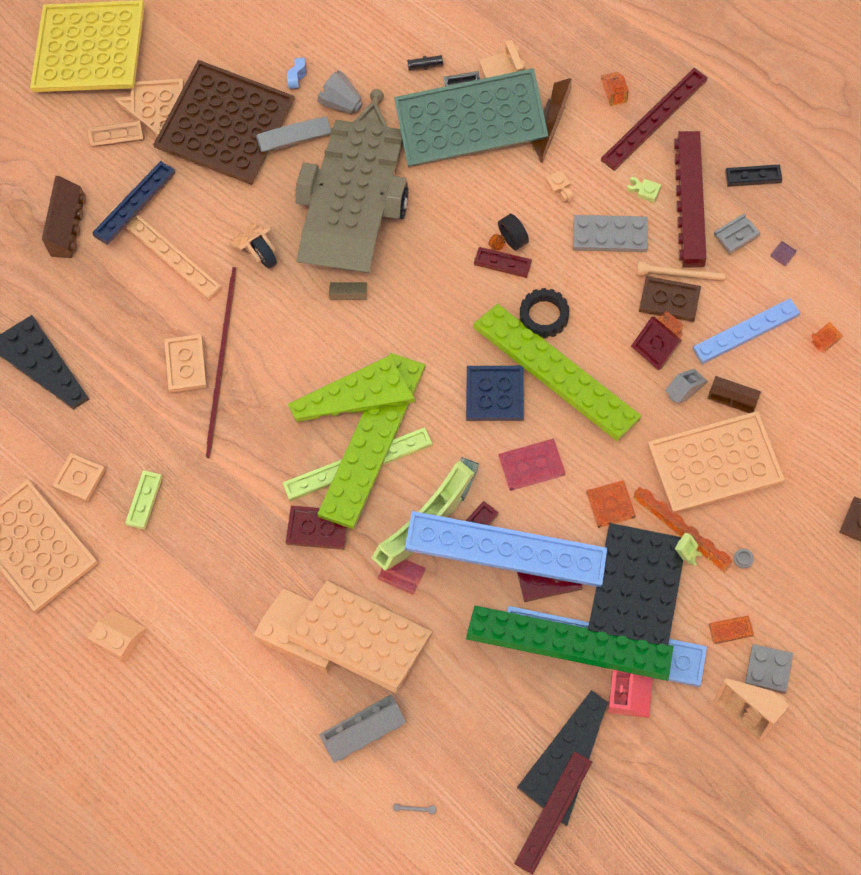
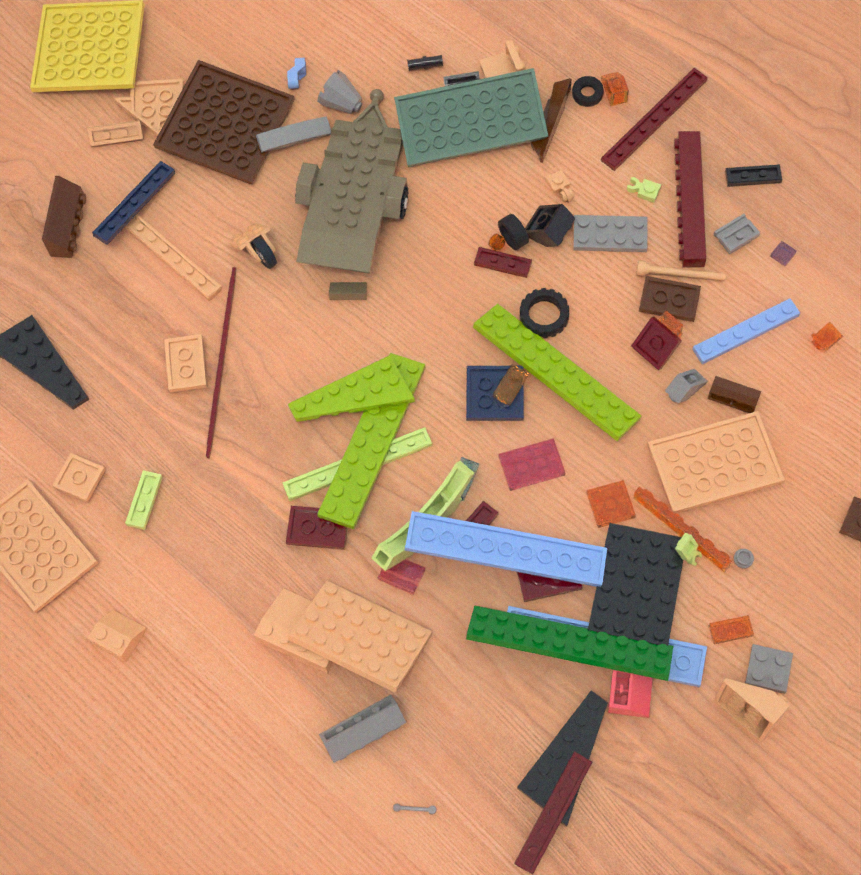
none -> clear orange plate [493,364,529,406]
none -> black slope [525,204,575,247]
none -> black tyre [572,76,604,107]

